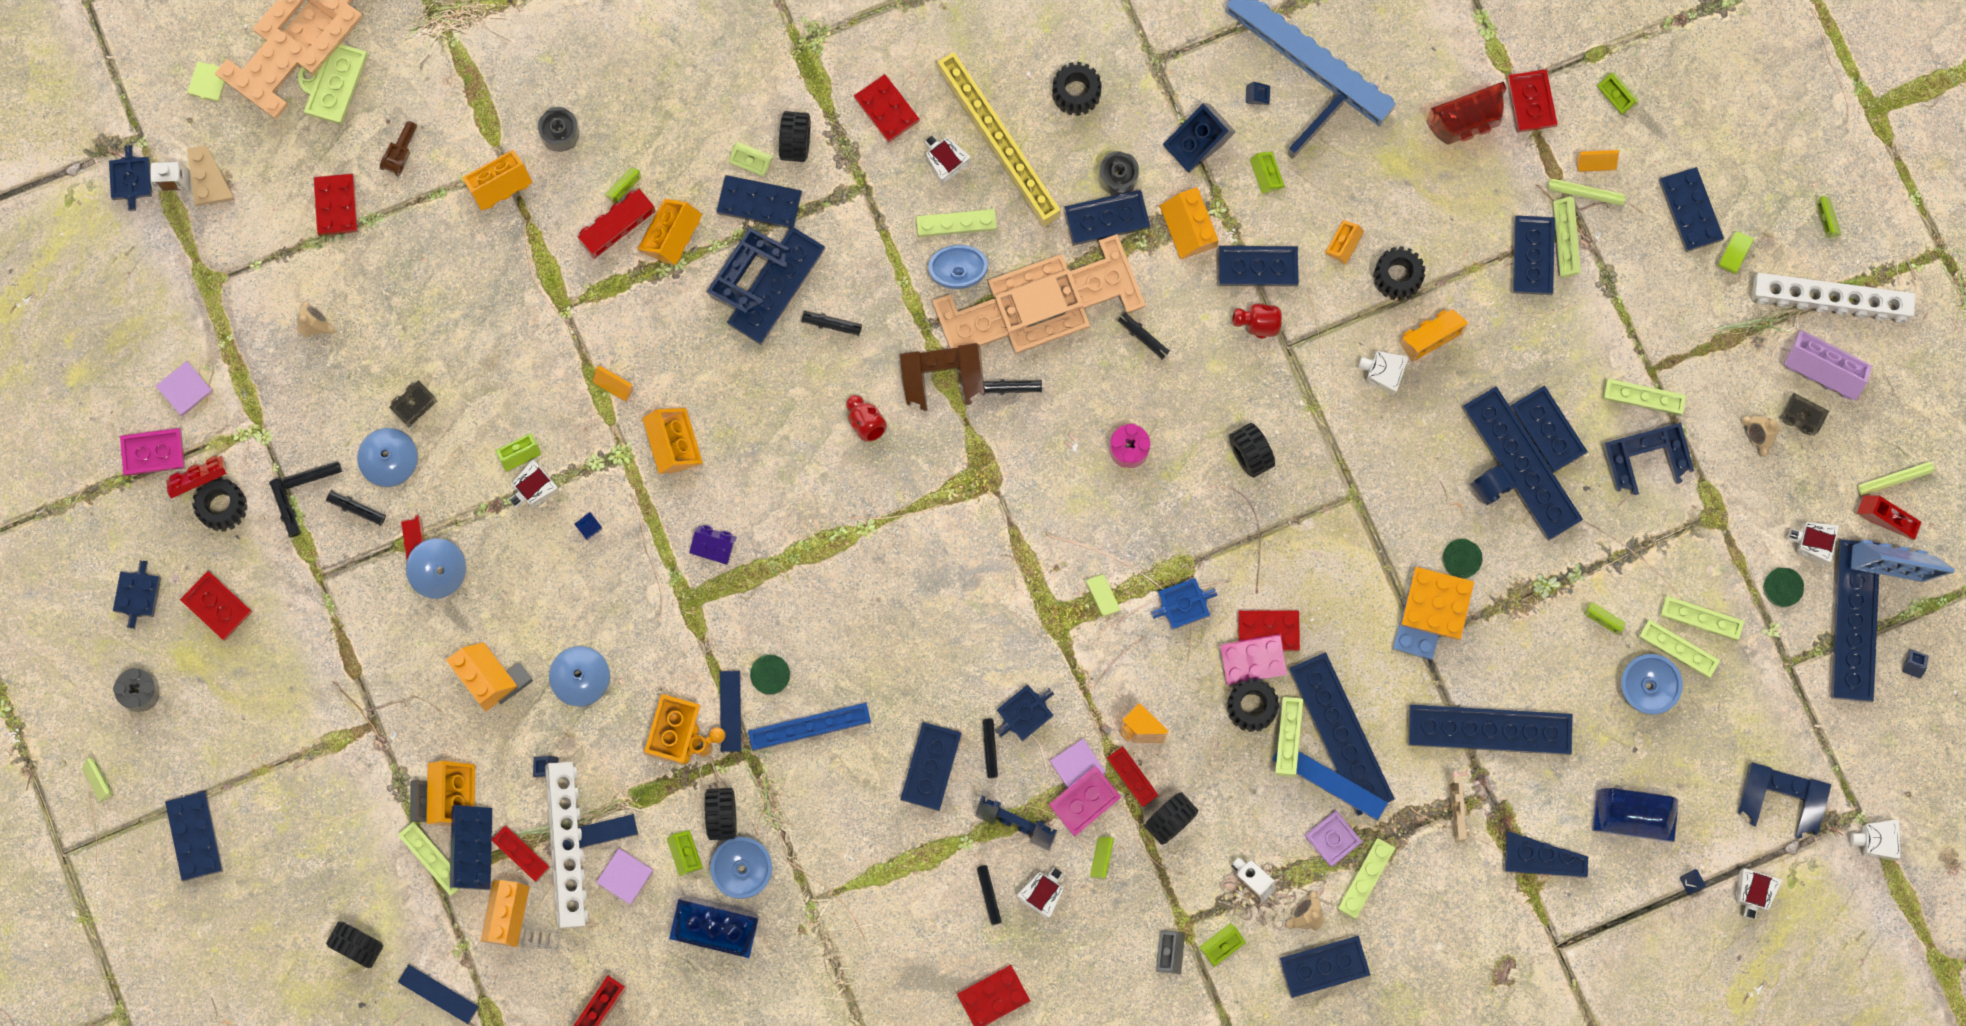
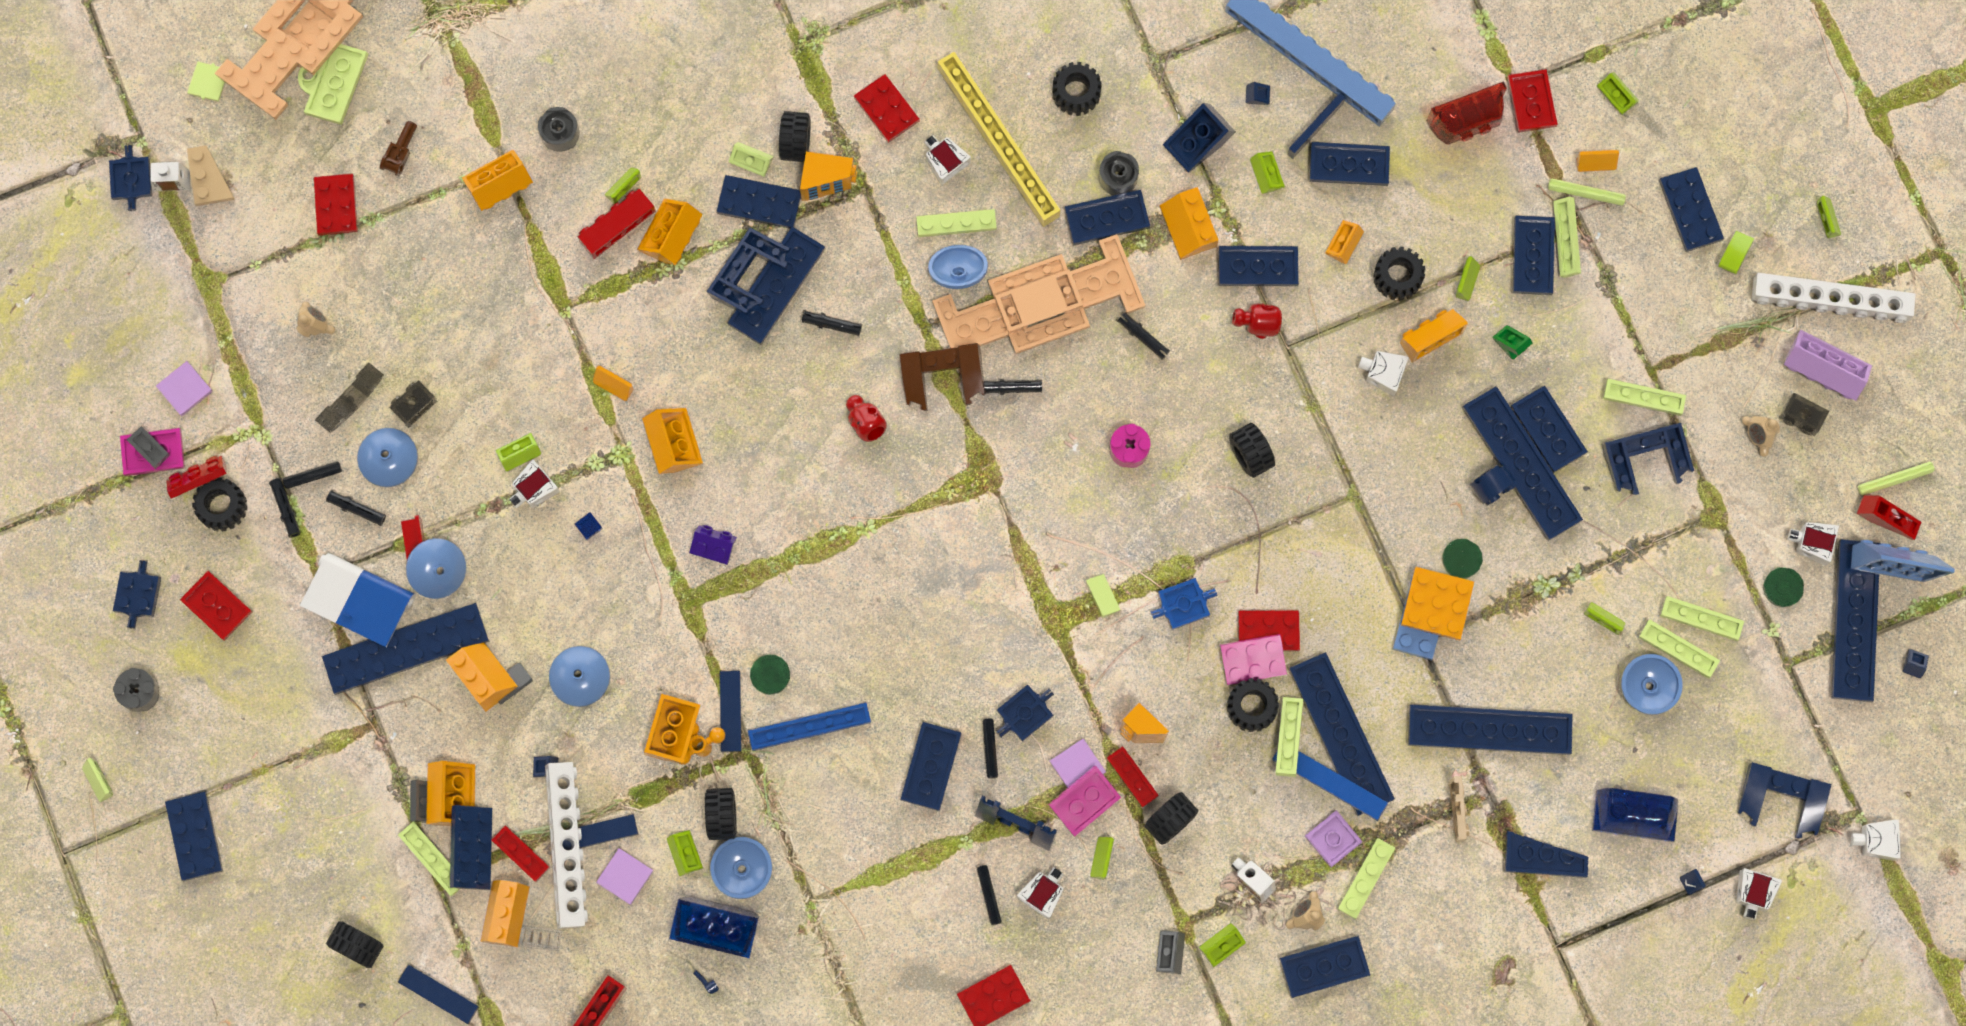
none -> dark grey plate [127,426,170,469]
none -> door [300,553,415,648]
none -> clear smoke slope [315,363,384,433]
none -> dark blue plate [322,603,489,695]
none -> dark blue hand [693,970,719,994]
none -> light orange slope [800,151,857,201]
none -> dark blue plate [1309,142,1390,186]
none -> lime slope [1455,256,1480,301]
none -> green slope [1493,325,1533,360]

